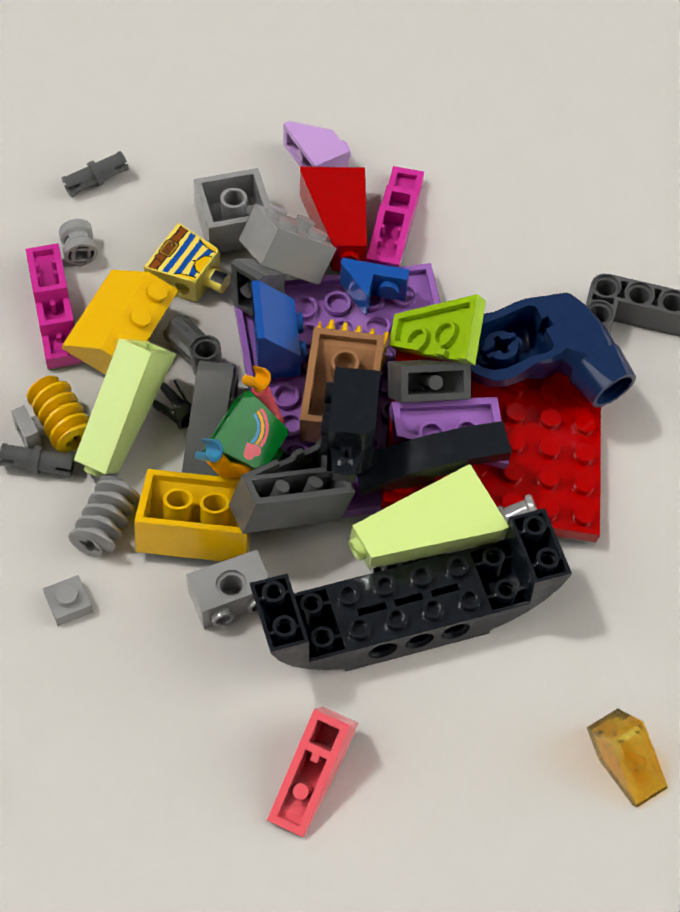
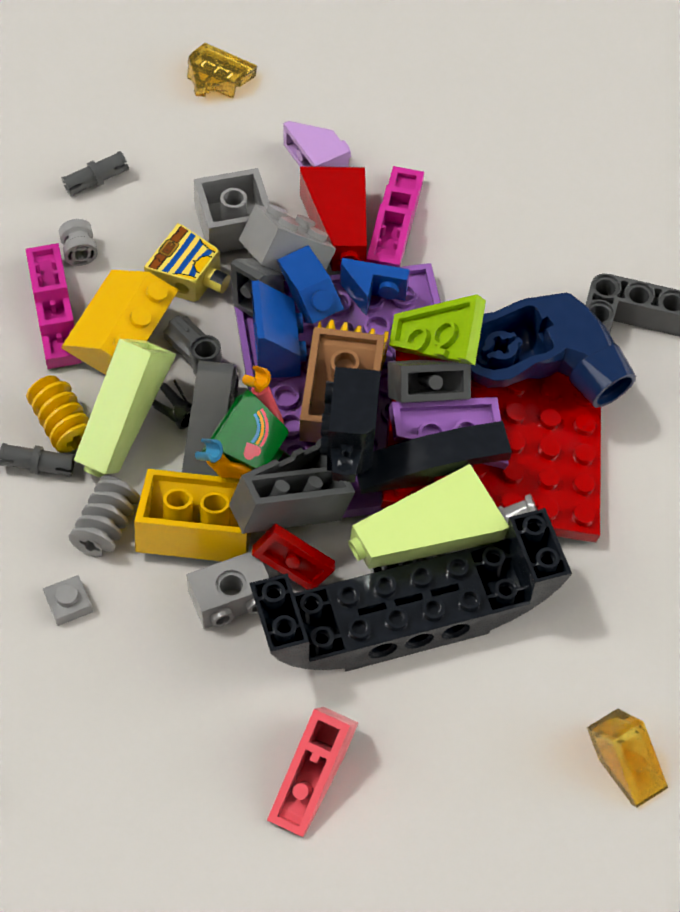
light grey plate [11,405,45,449] -> none
none -> clear yellow slope [187,43,257,98]
none -> red plate [252,523,335,590]
none -> blue slope [277,245,344,324]

